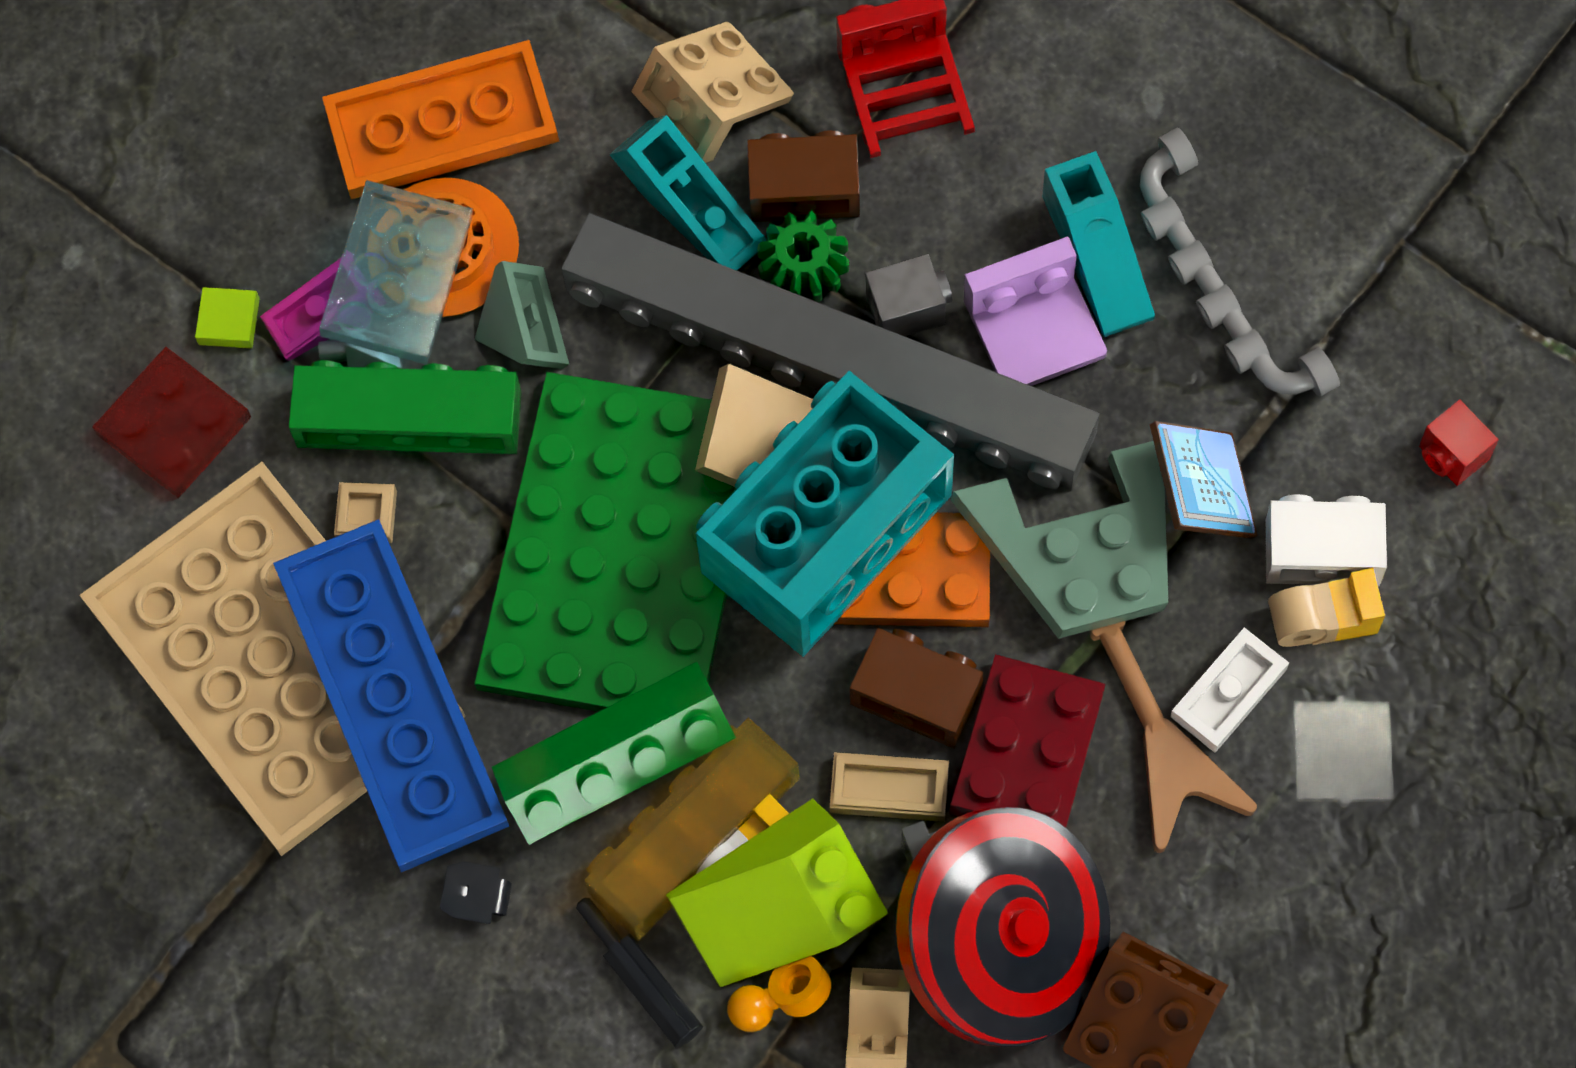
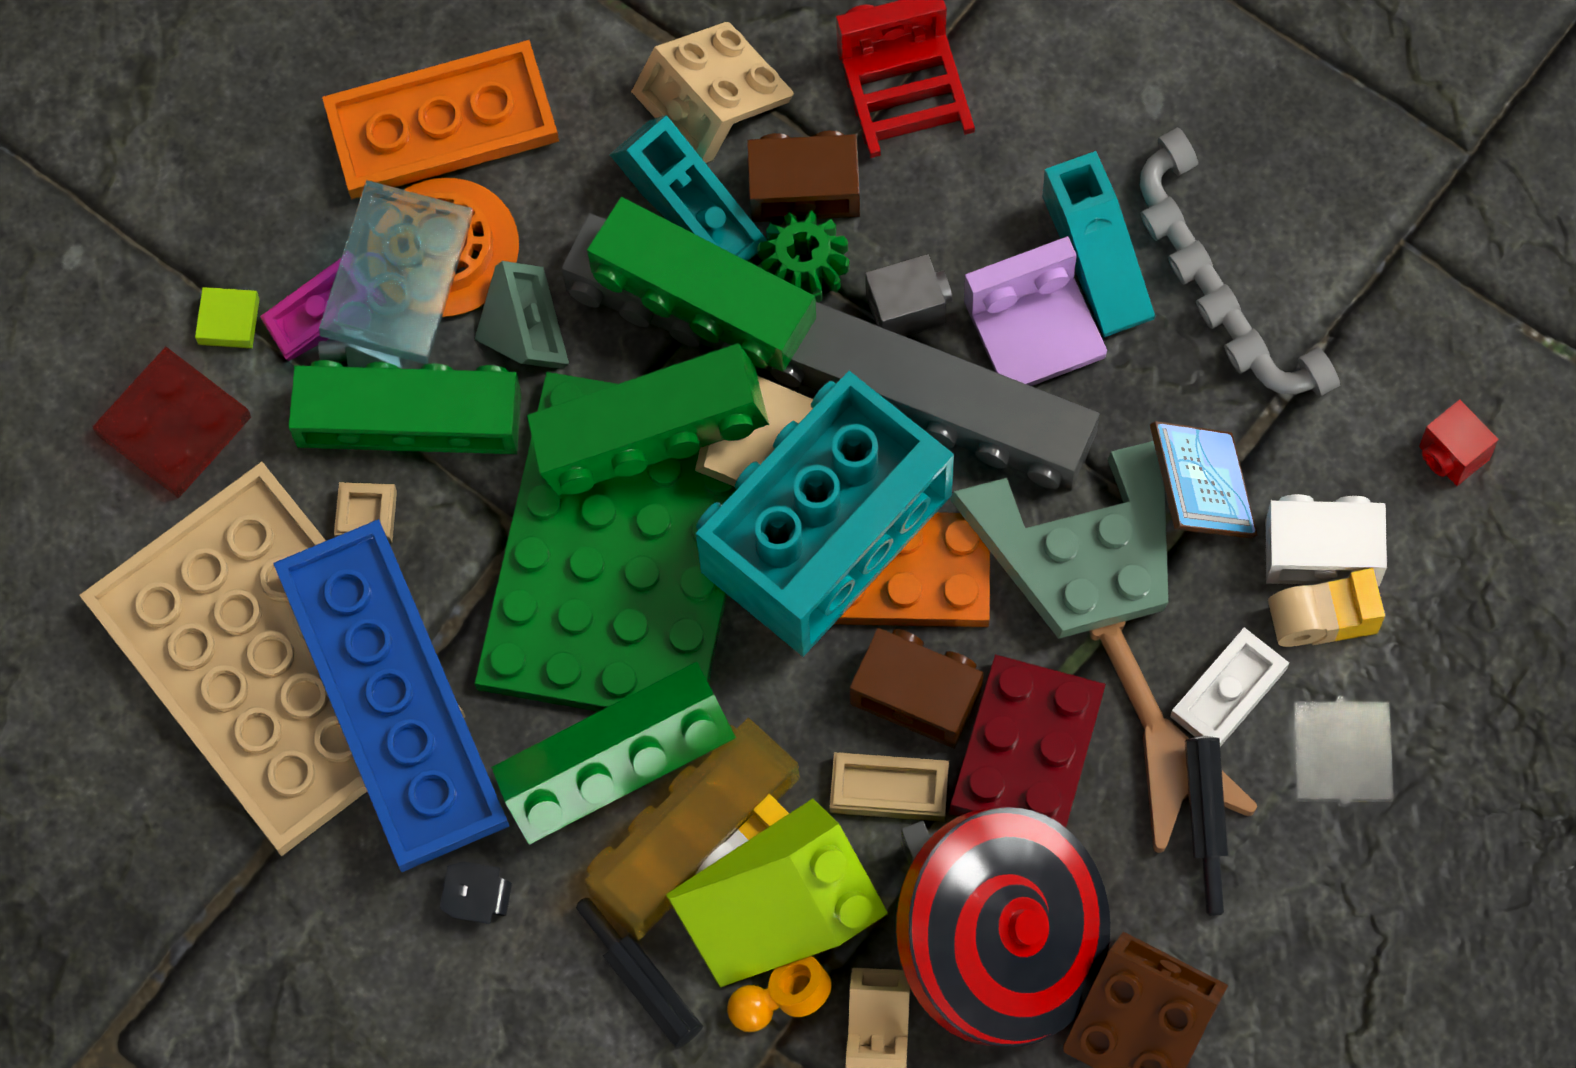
none -> green brick [527,343,769,496]
none -> green brick [587,197,816,372]
none -> black axle [1185,736,1228,916]

